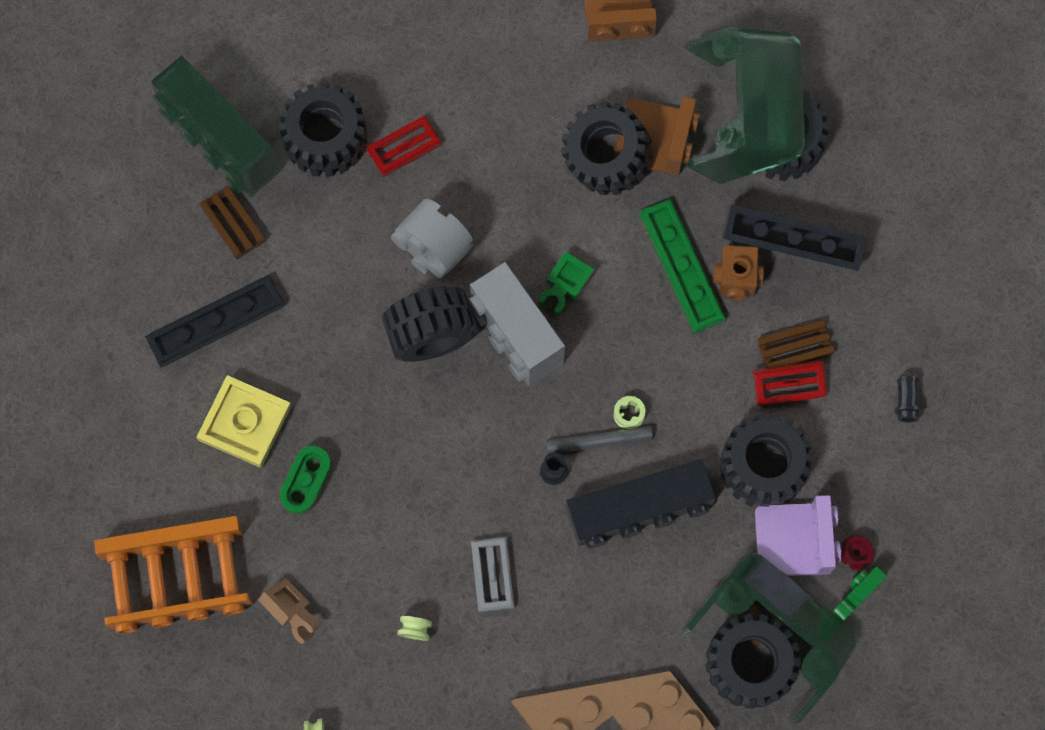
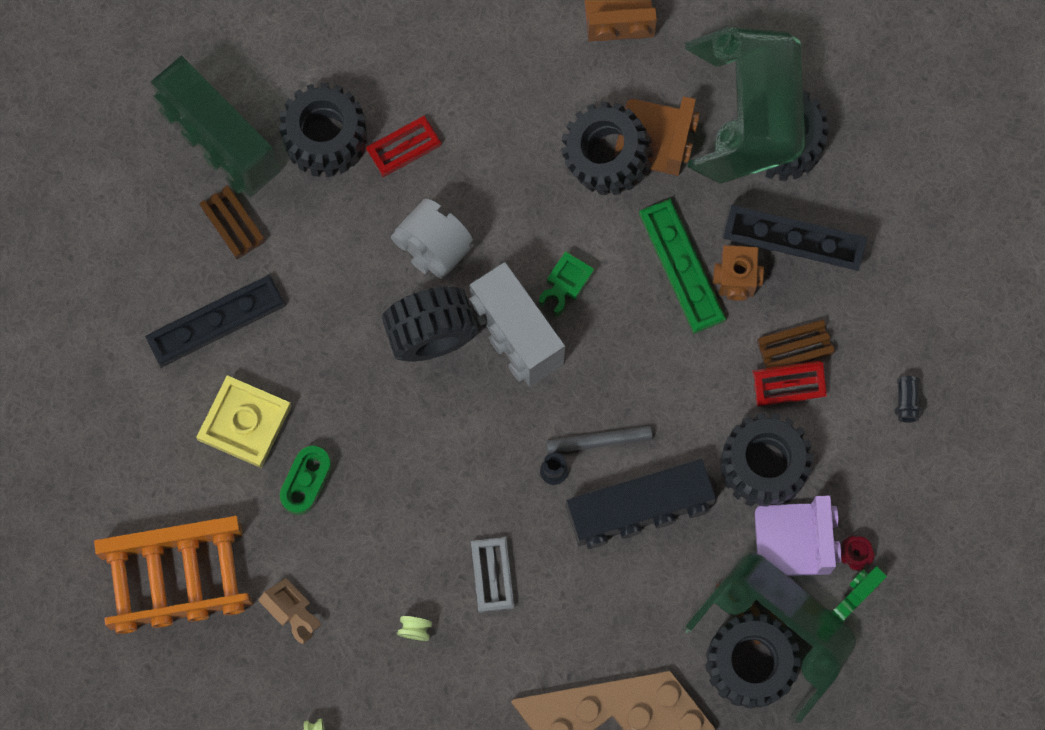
yellowish green bush [613,396,645,429] -> none

